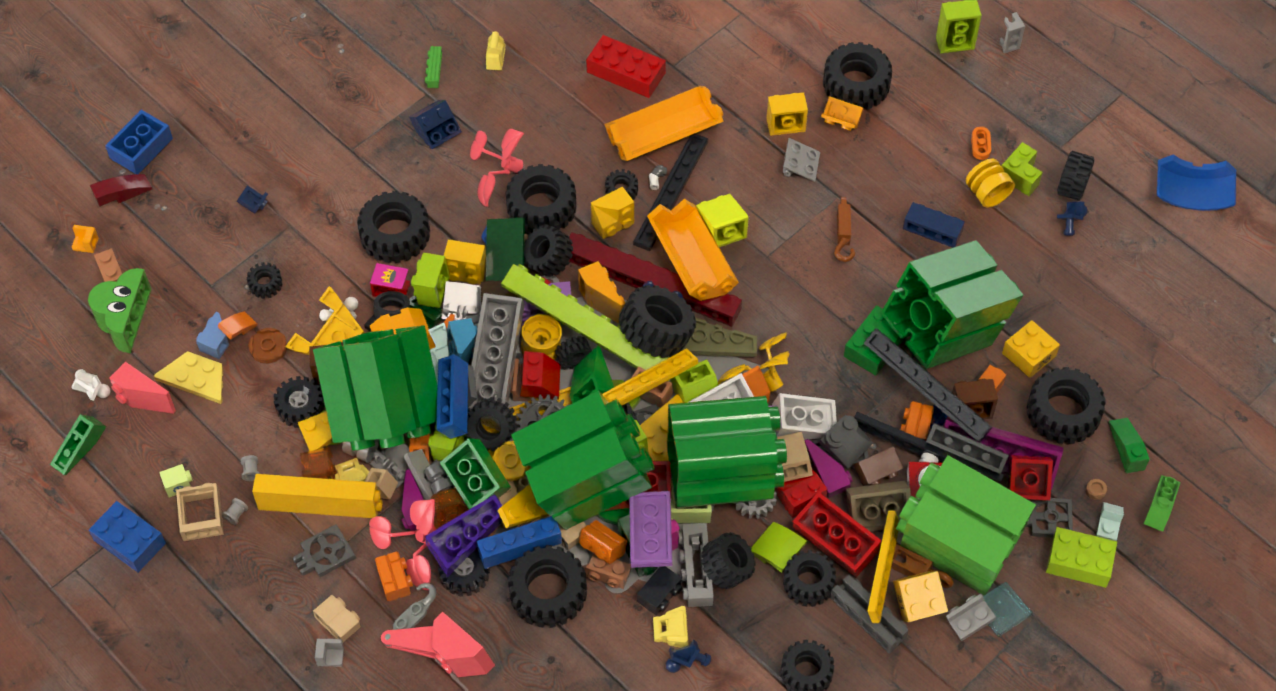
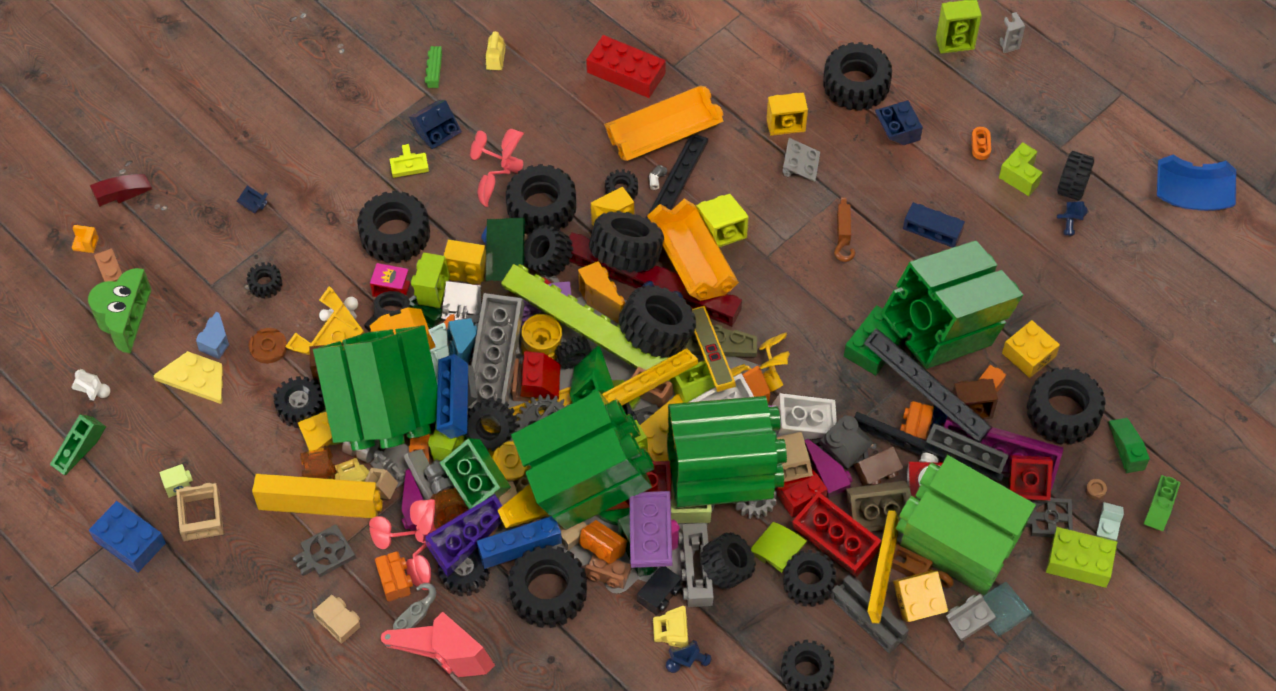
blue brick [105,110,173,174] -> none
coral slope [109,362,176,414] -> none
orange slope [218,312,258,340] -> none
light grey bush [222,498,248,525] -> none
light grey bush [241,455,260,481] -> none
light grey panel [315,639,344,667] -> none
light orange bracket [821,96,864,131] -> none
yellow wheel [965,158,1015,208] -> none
none -> neon yellow hinge [390,144,429,178]
none -> black tyre [589,211,664,272]
none -> tile [692,306,736,392]
none -> dark blue slope [875,100,923,145]

